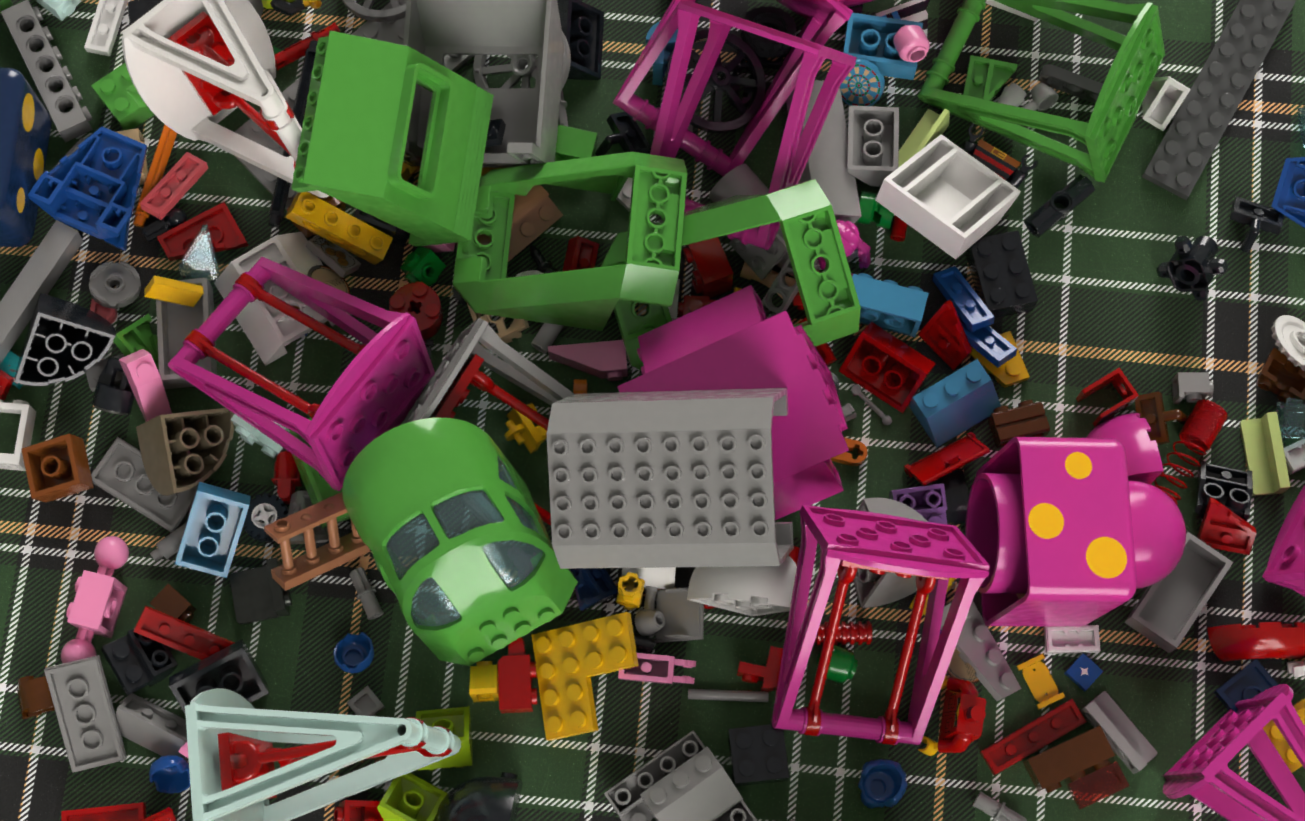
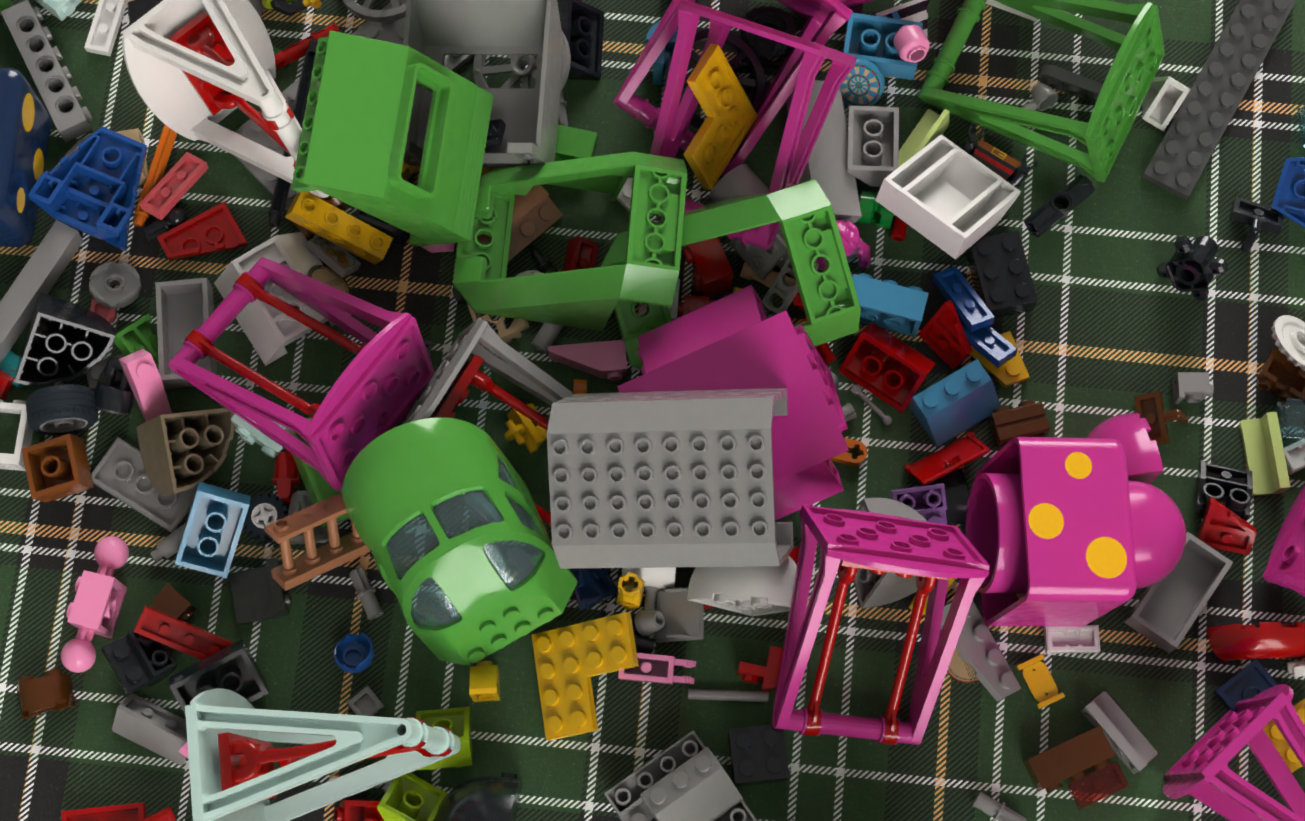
light grey tile [44,655,127,773] -> none
bright green slope [91,63,155,130] -> none
yellow tile [144,276,204,307] -> none
blue hair [149,755,190,794] -> none
clear light blue slope [179,224,220,281] -> none
red brick [389,282,443,340] -> none
green brick [400,246,447,286] -> none
red hinge [498,637,538,713] -> none
black plate [595,111,651,156] -> none
red piece [814,621,873,646] -> none
green head [816,645,858,683] -> none
blue hair [858,759,908,809] -> none
red torso [918,675,986,756] -> none
bright green wing [963,55,1018,101] -> none
red tile [980,699,1086,776] -> none
light grey cone [997,83,1027,107] -> none
blue tile [1064,653,1103,691] -> none
red piece [1076,367,1139,427] -> none
red piece [1154,399,1228,505] -> none
none -> black wheel [26,385,98,435]
none -> yellow plate [683,44,758,190]

